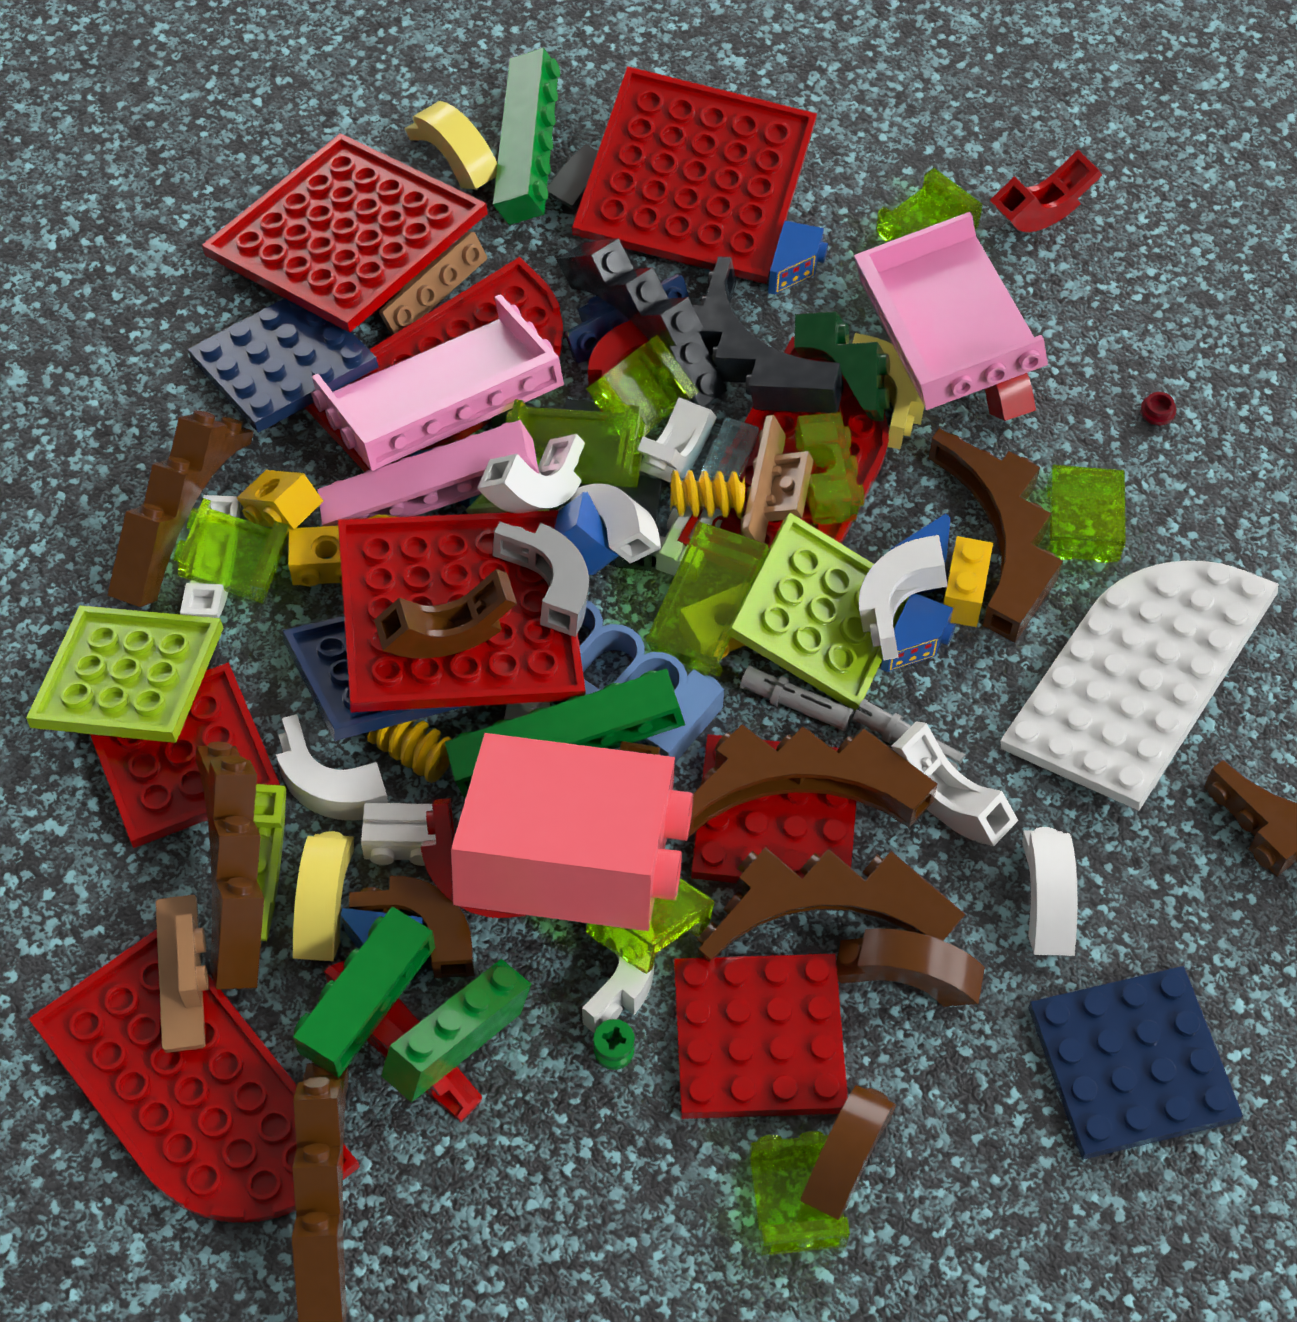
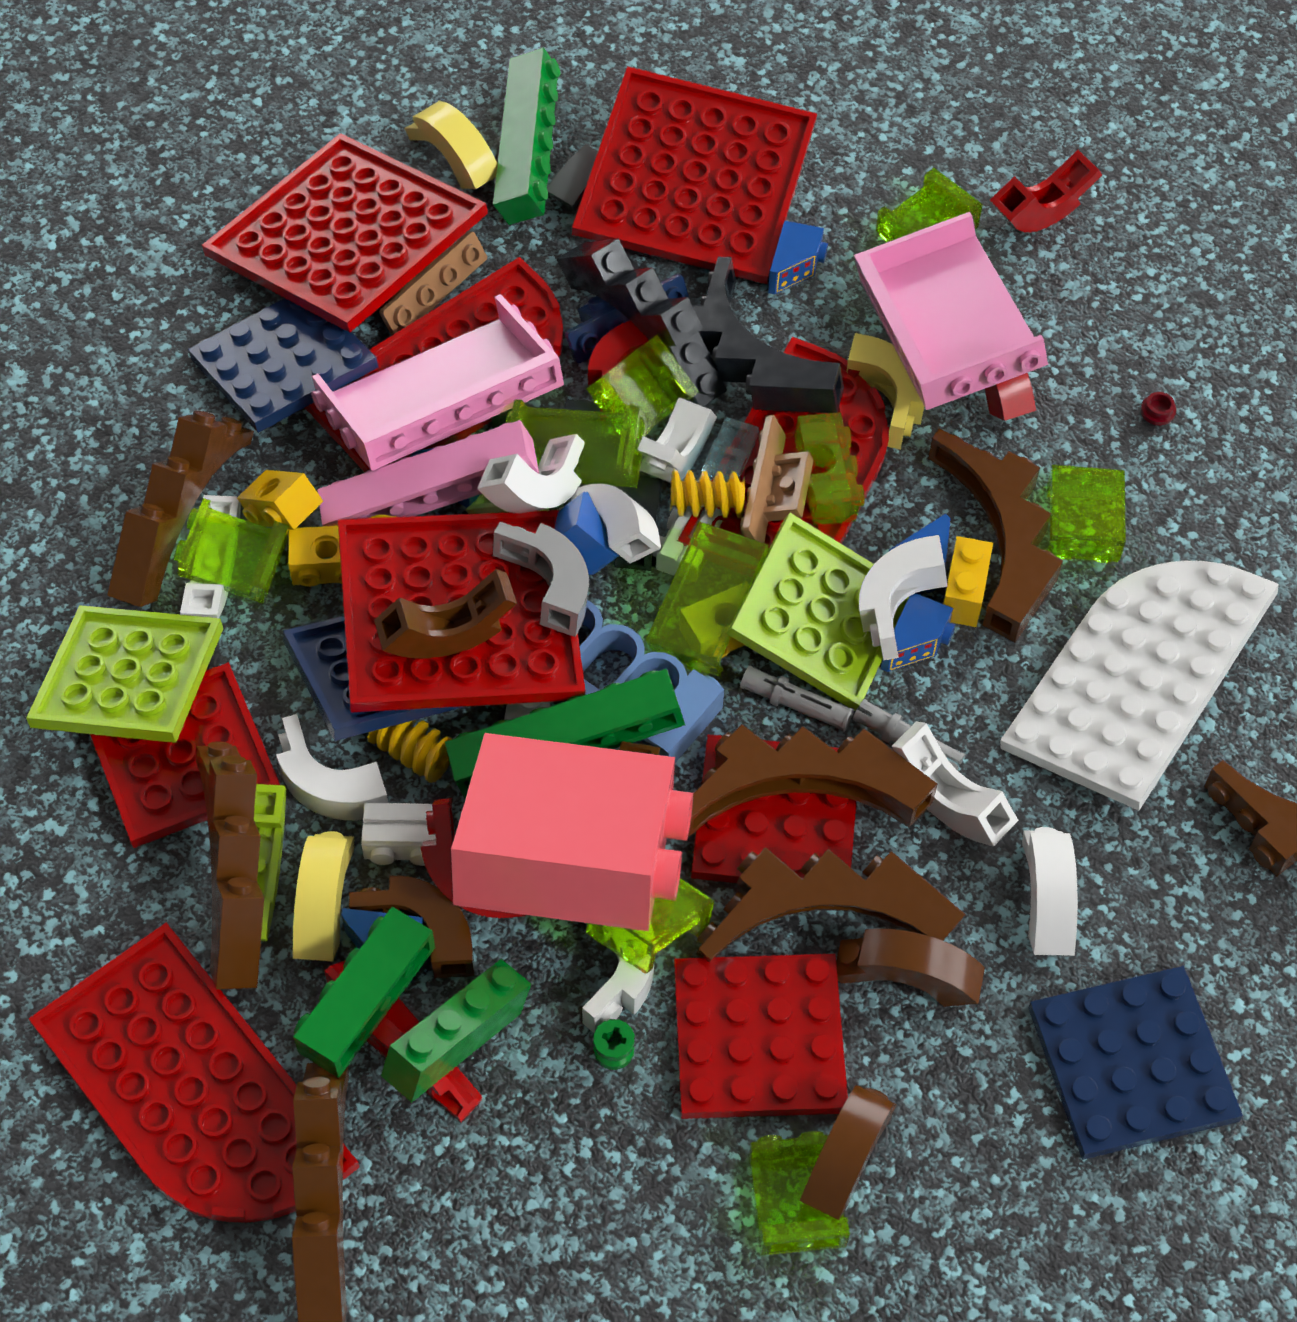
medium nougat bracket [156,895,208,1053] -> none
dark green arch [794,311,890,421] -> none

